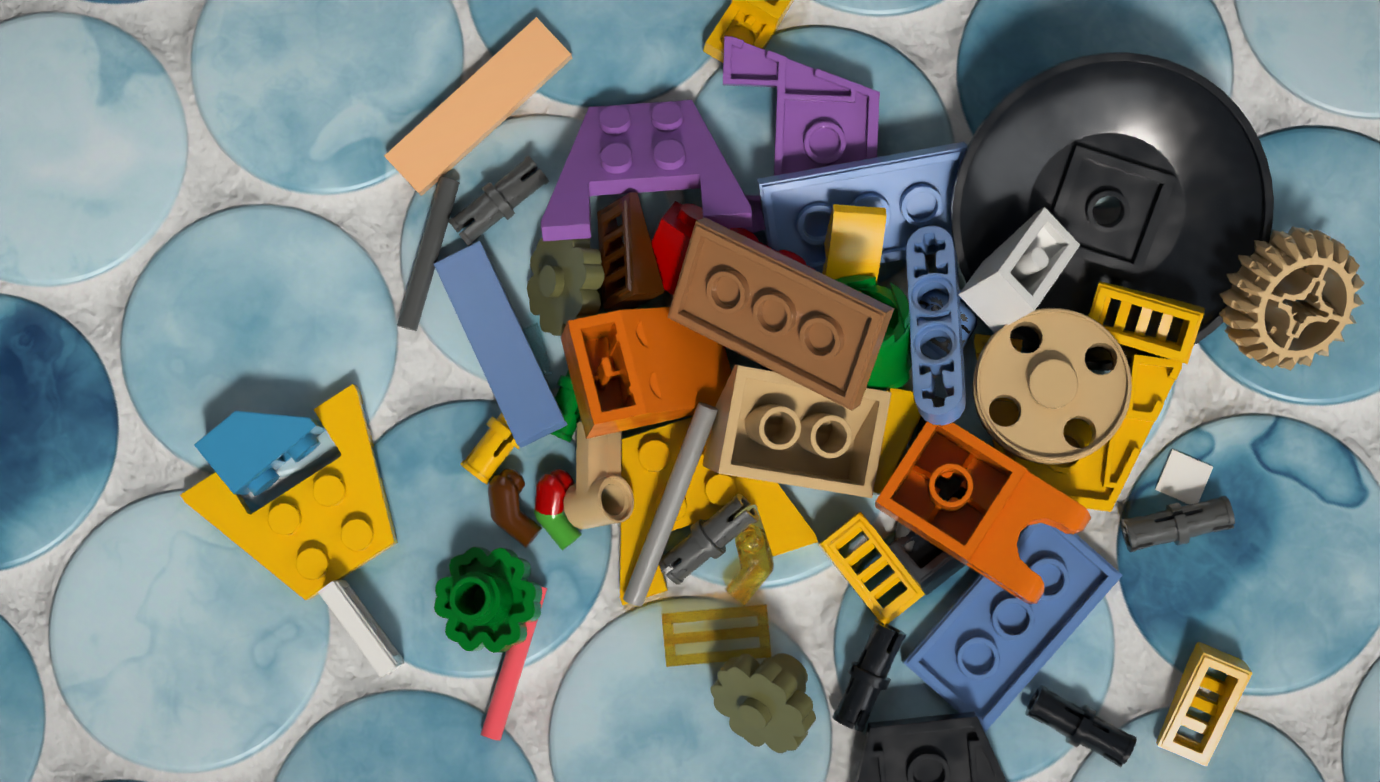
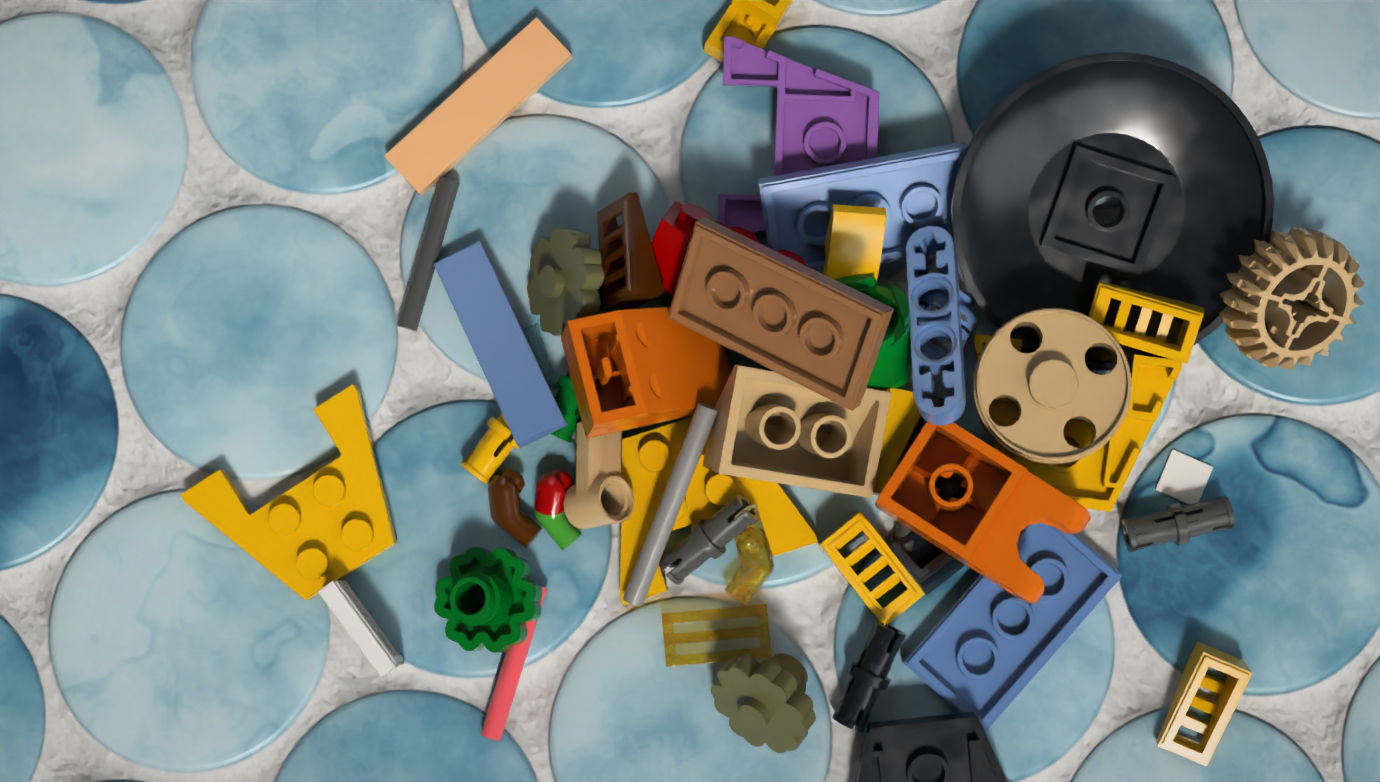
dark azure slope [194,411,326,496] -> none
dark grey pin [448,156,549,246] -> none
medium lavender wing [541,100,752,241] -> none
white slope [958,207,1080,333] -> none
black pin [1025,685,1137,767] -> none

